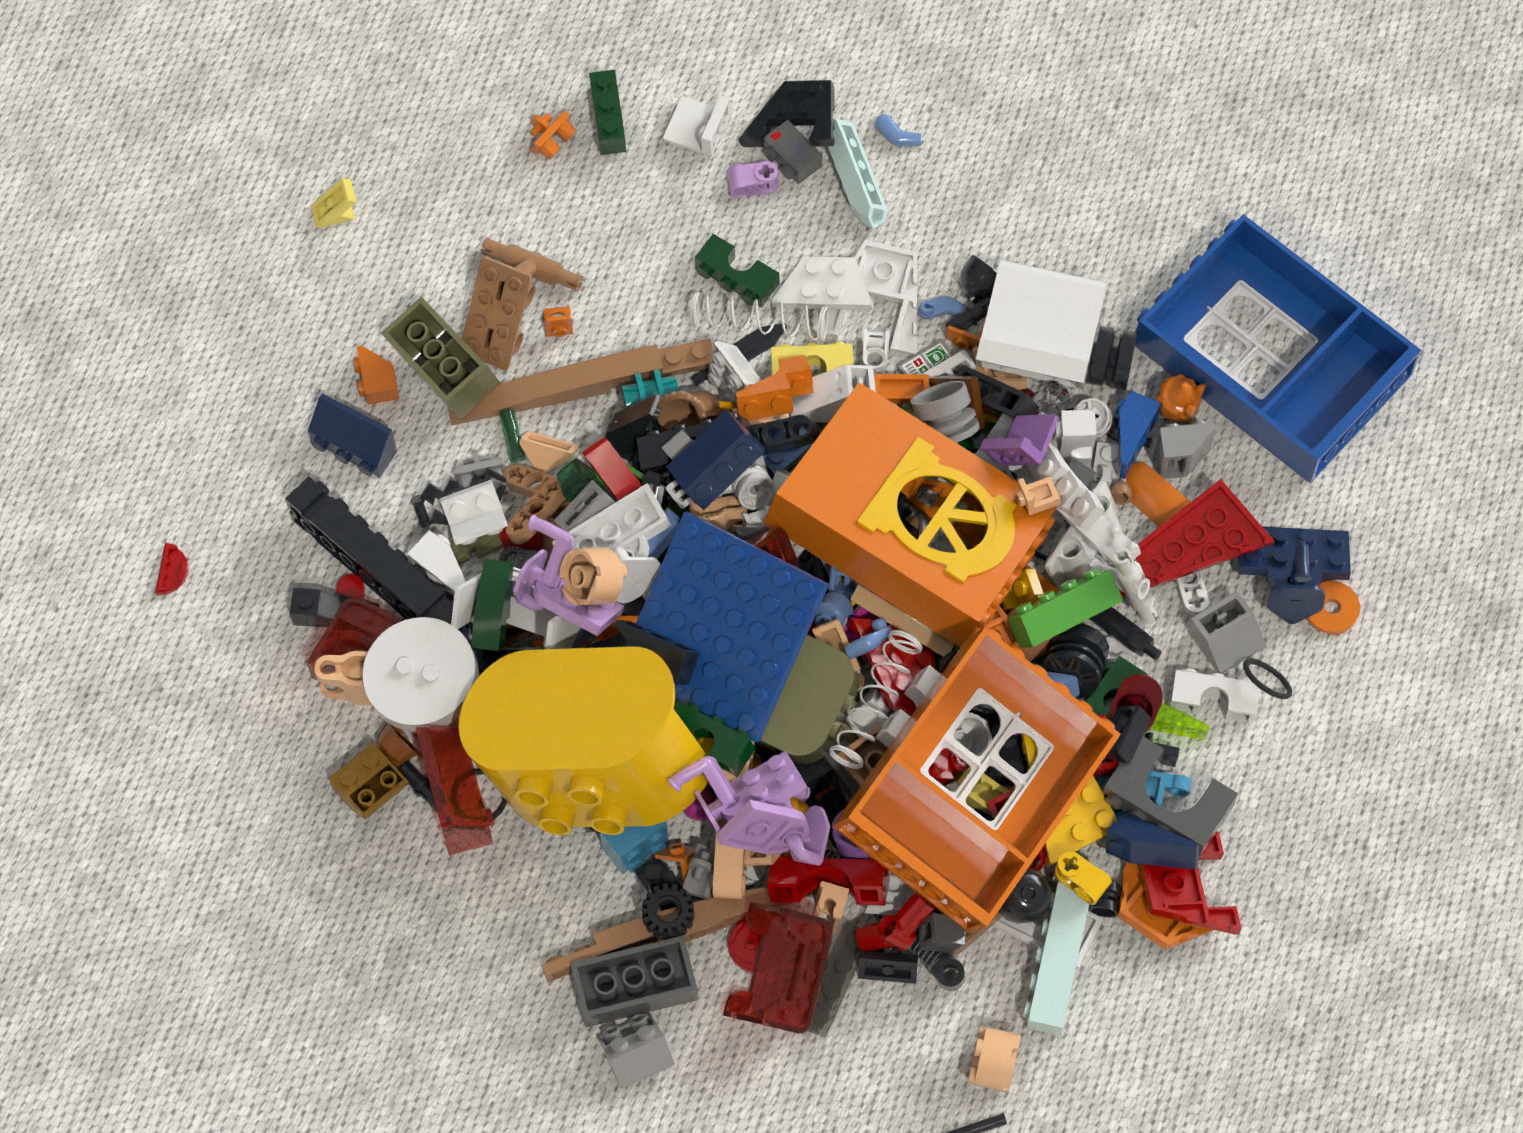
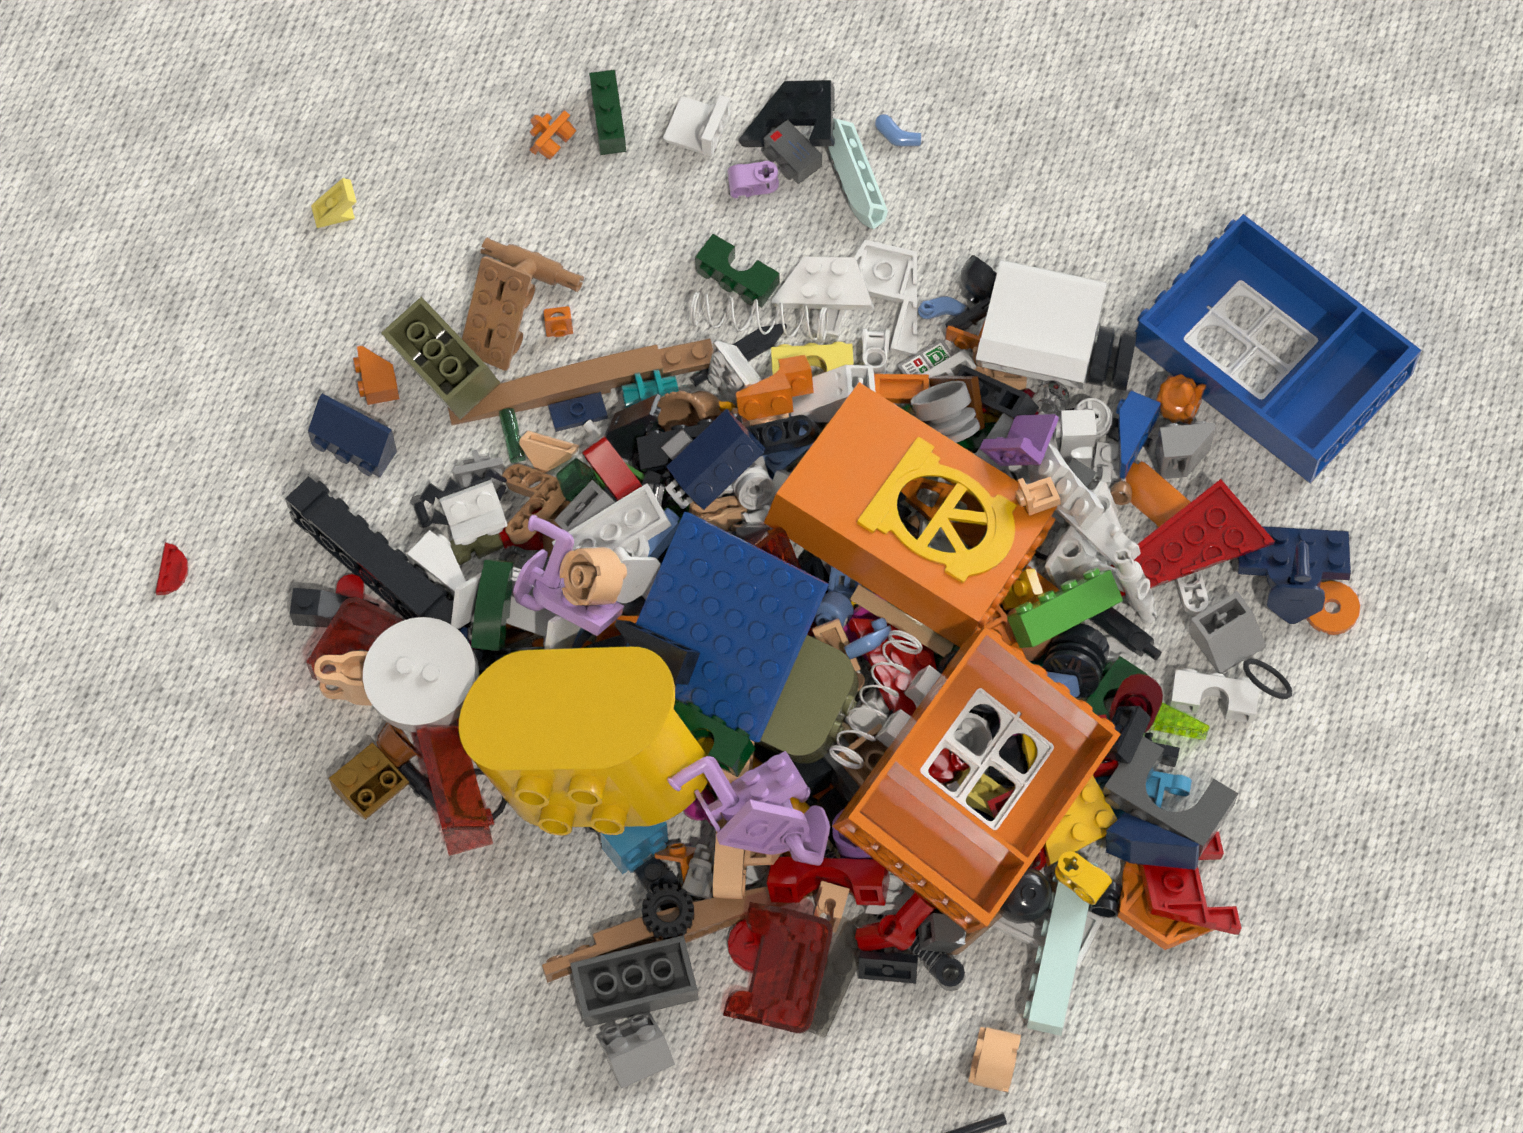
none -> dark blue plate [548,392,608,432]

